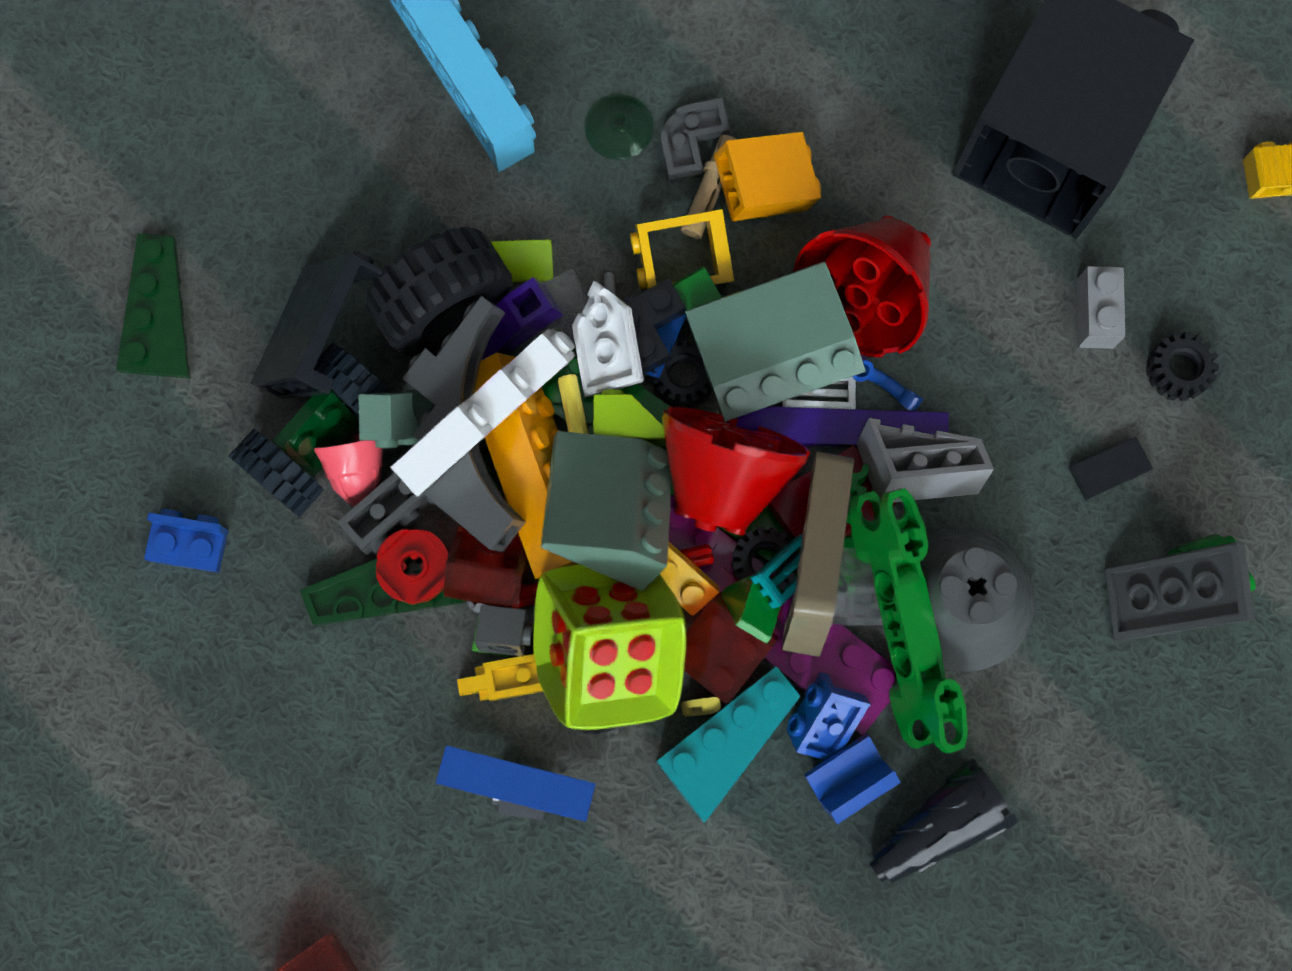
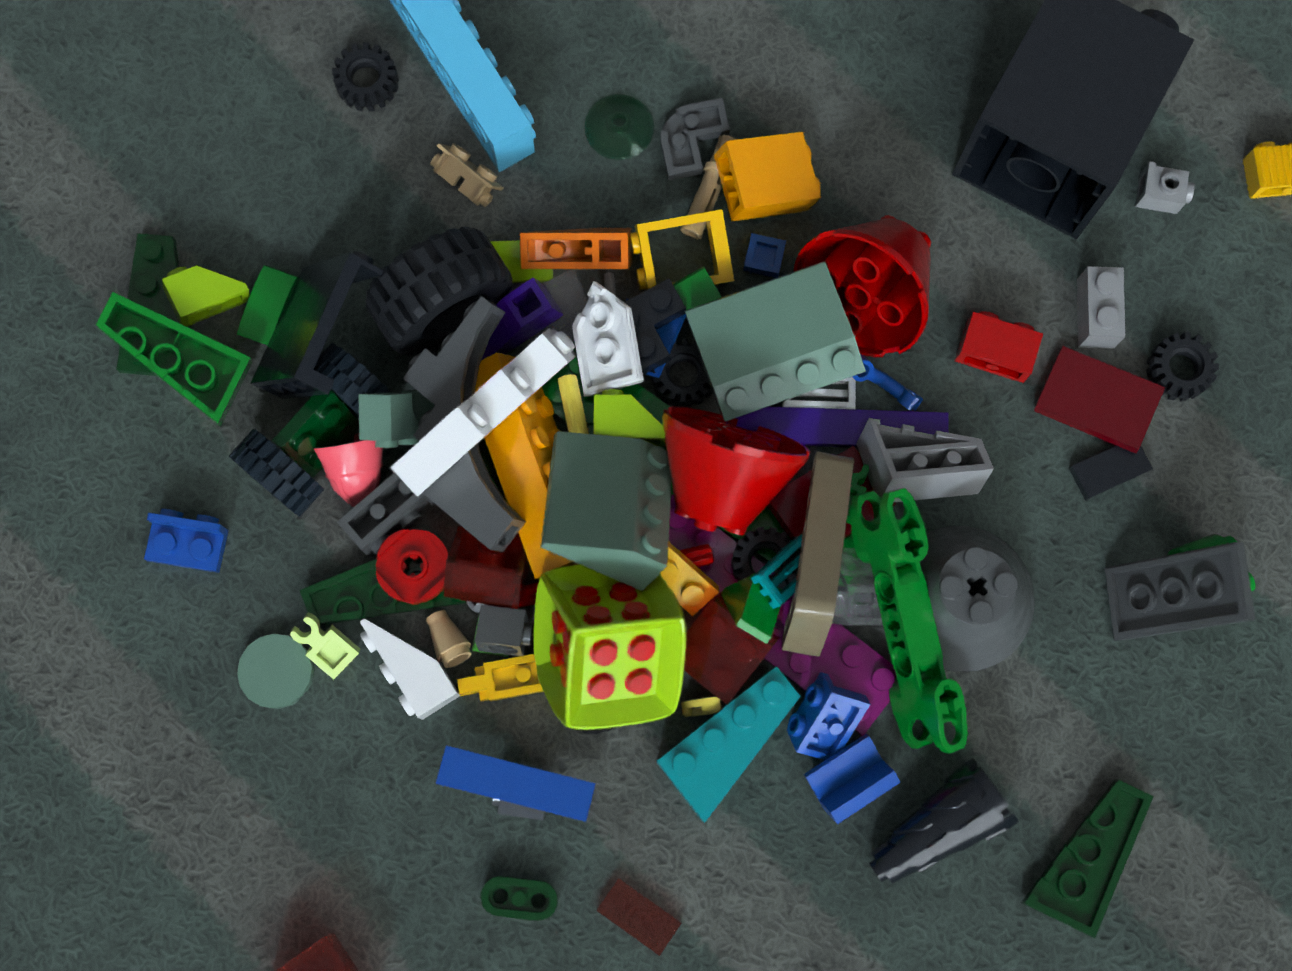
none -> green wedge [96,292,252,427]
none -> lime slope [162,265,249,327]
none -> green slope [237,265,299,345]
none -> sand green tile [237,633,314,709]
none -> yellowish green plate [290,612,360,679]
none -> black tyre [332,42,399,112]
none -> white slope [360,618,460,720]
none -> tan cone [426,610,472,668]
none -> tan hinge [430,143,504,207]
none -> dark green plate [481,876,558,921]
none -> orange slope [520,228,632,269]
none -> clear red tile [597,878,681,956]
none -> blue plate [743,233,786,278]
none -> red brick [955,311,1043,383]
none -> dark green wing [1021,780,1154,938]
none -> dark red tile [1034,346,1165,454]
none -> light grey brick [1135,161,1195,214]

